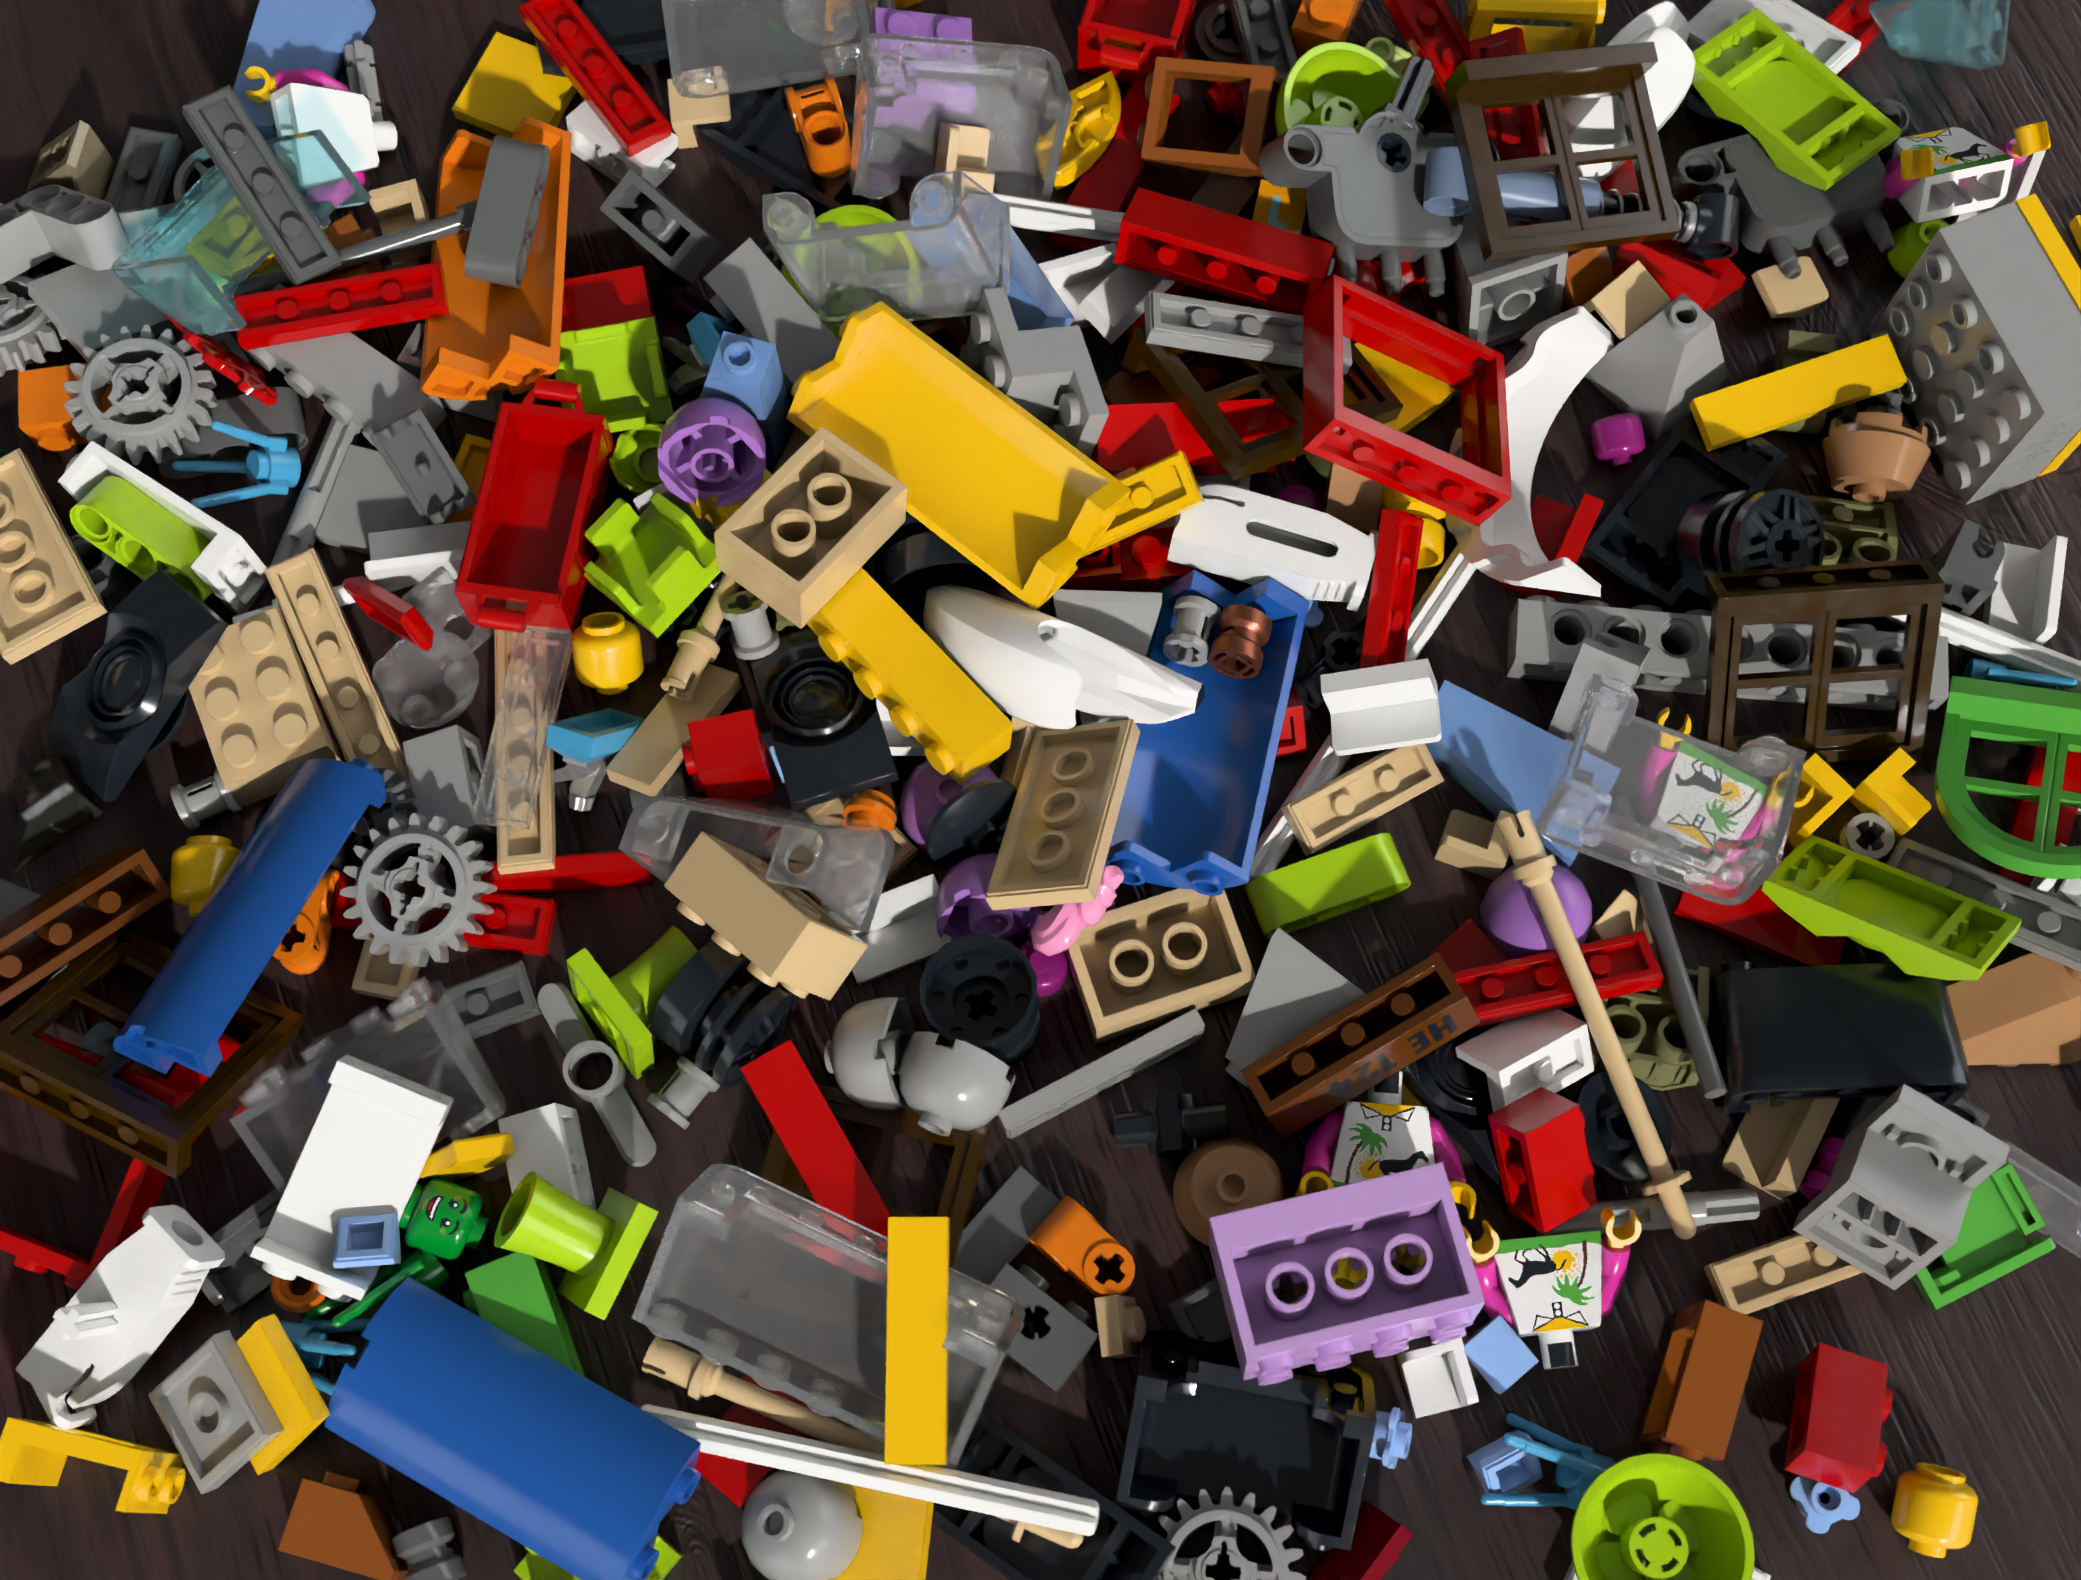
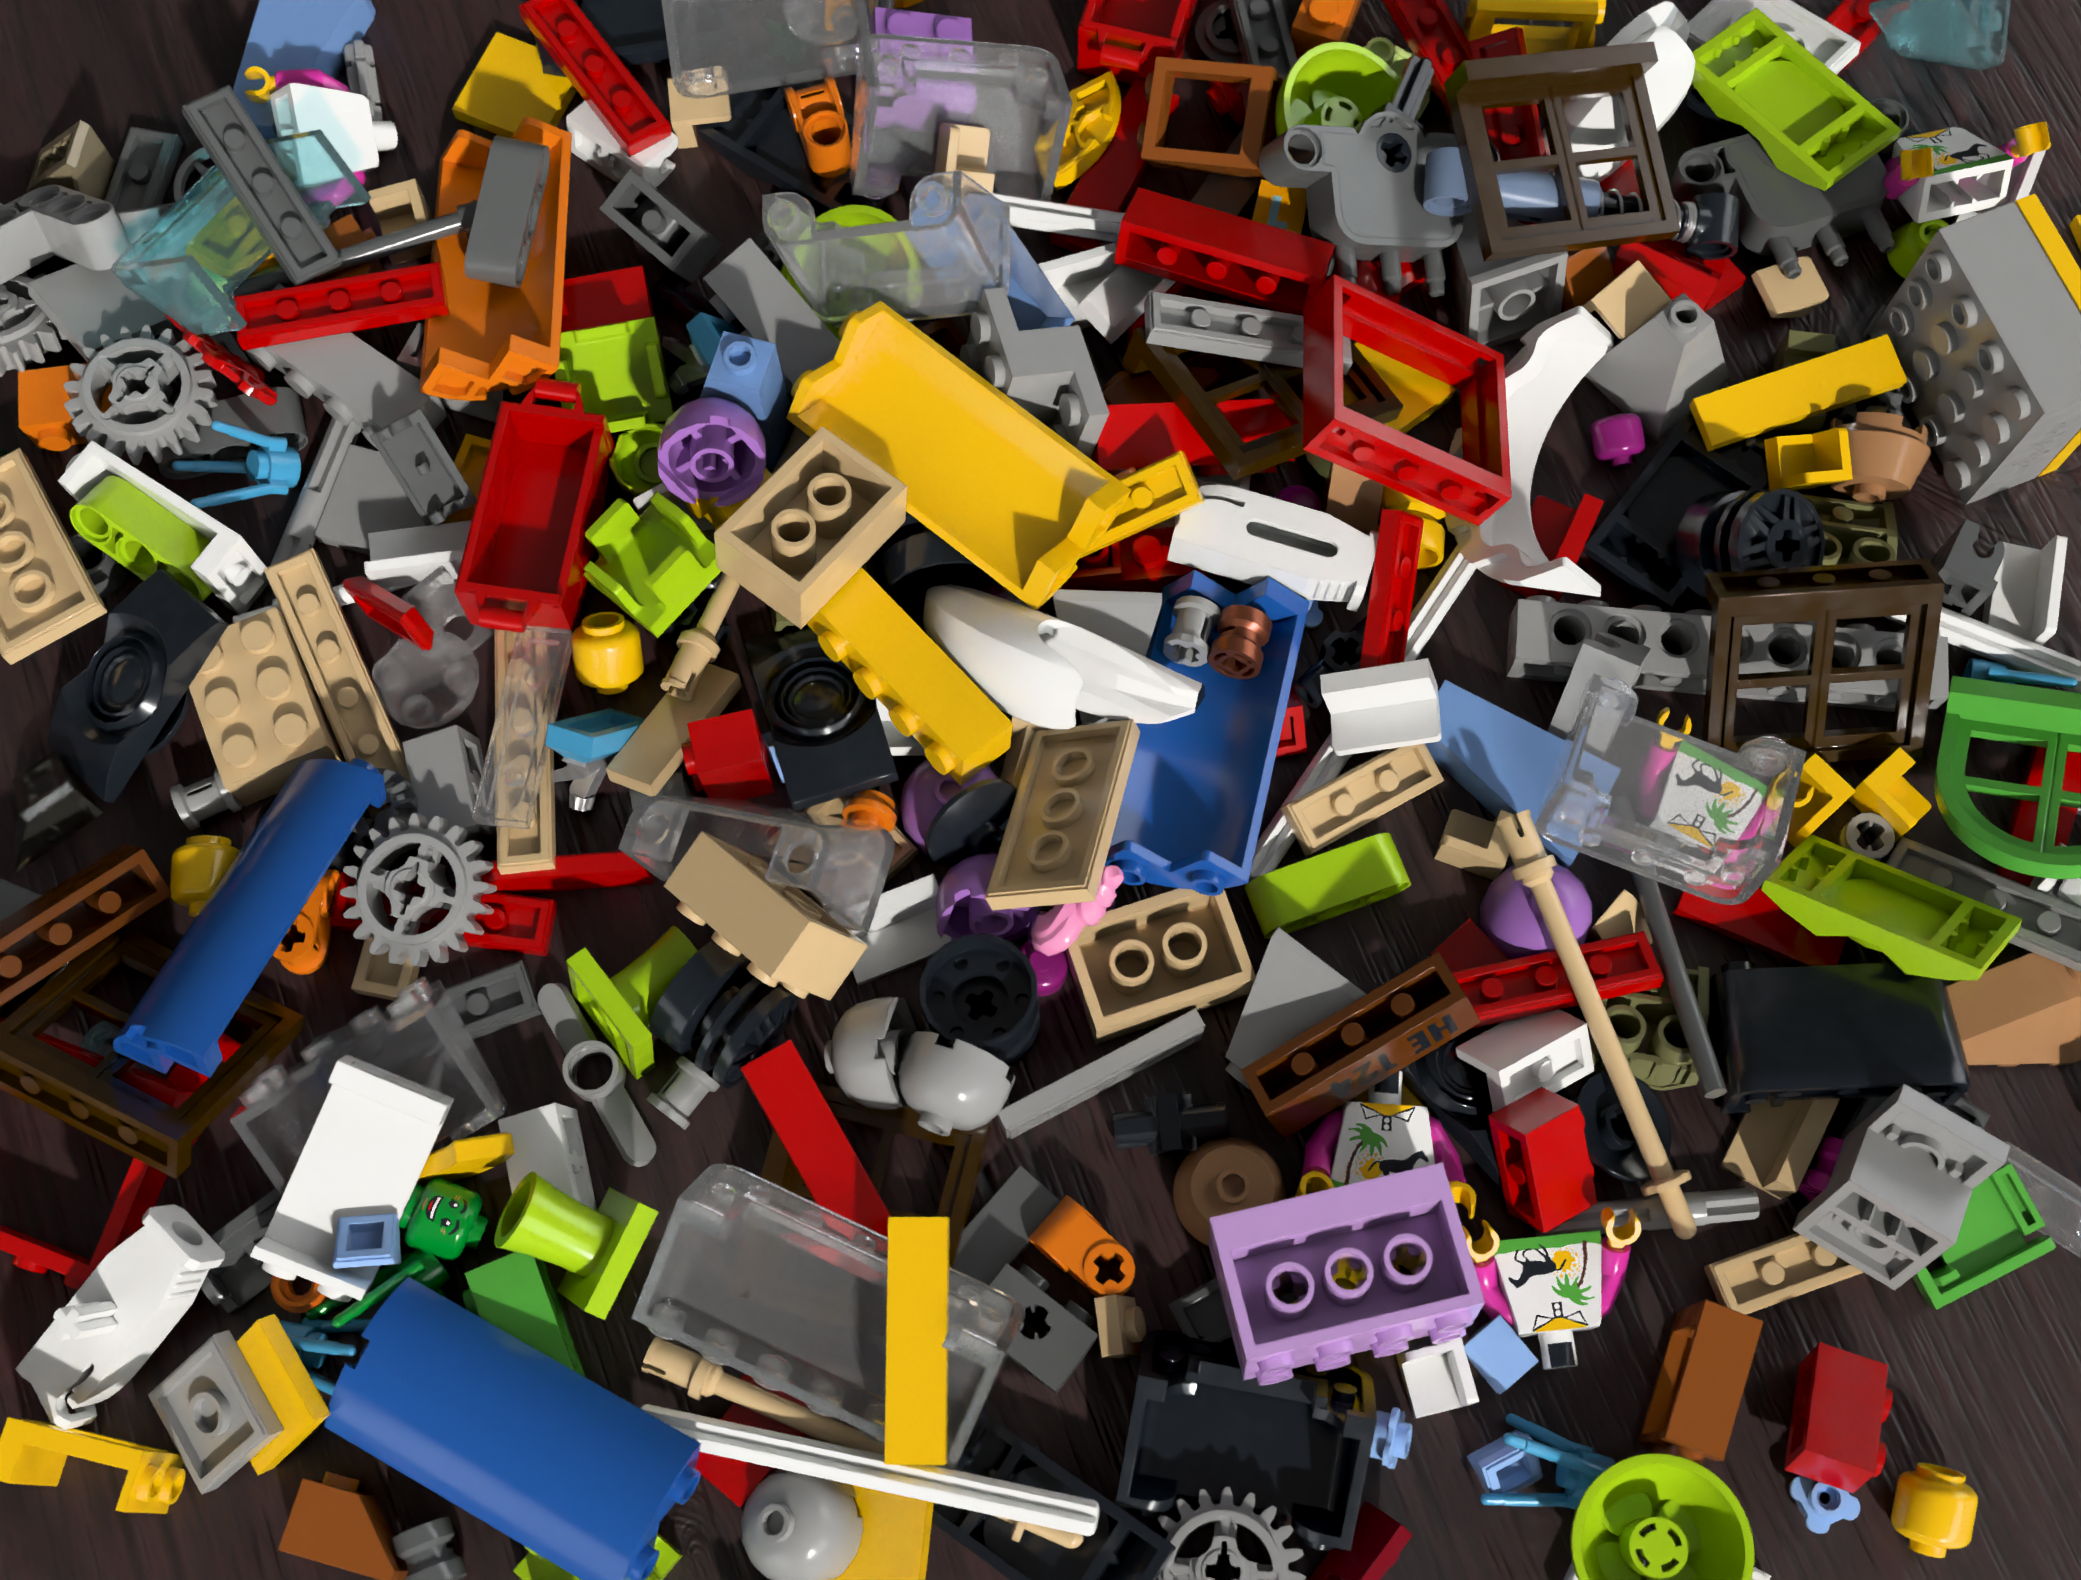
light grey bush [721,590,780,660] -> none
none -> yellow panel [1764,427,1853,490]

